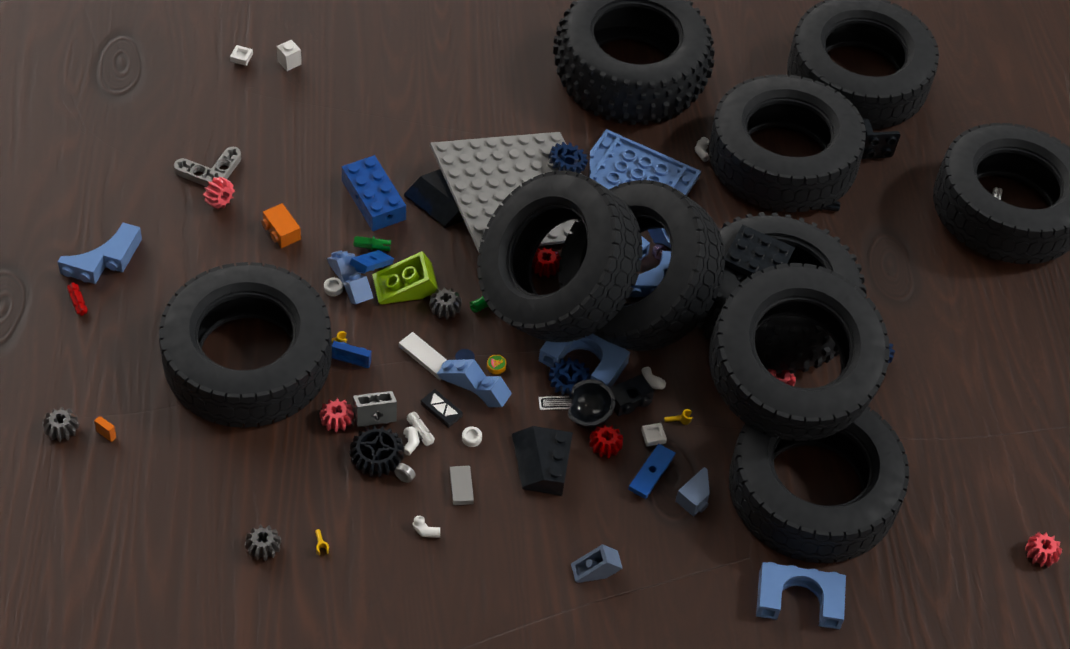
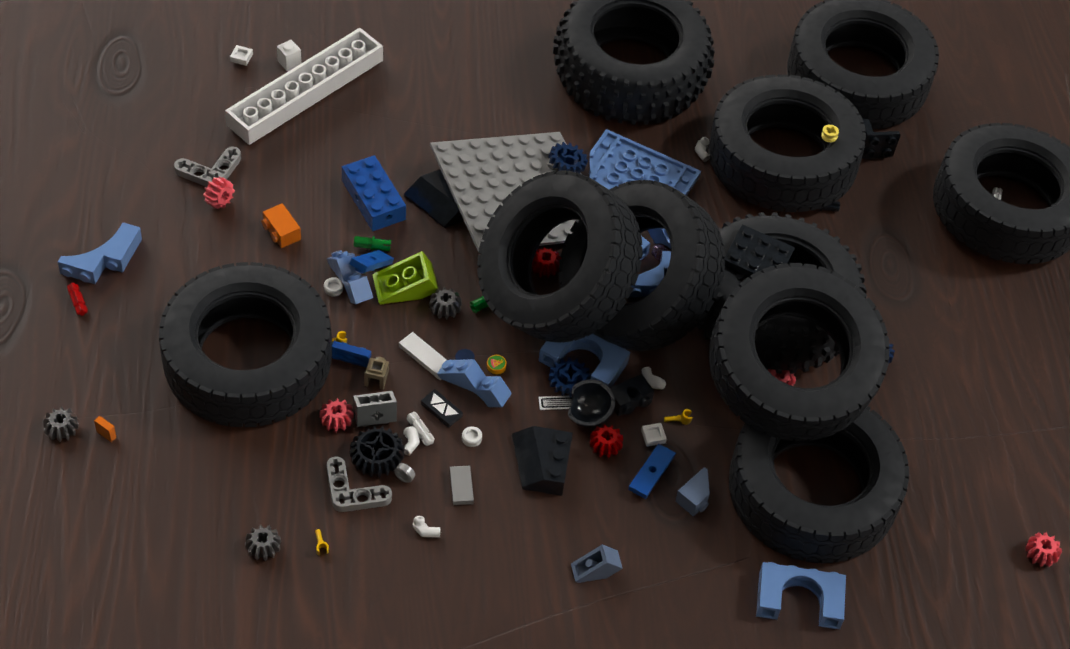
none -> white brick [225,28,383,145]
none -> light grey beam [327,456,392,512]
none -> dark tan window [364,357,389,390]
none -> light yellow bush [821,125,839,142]

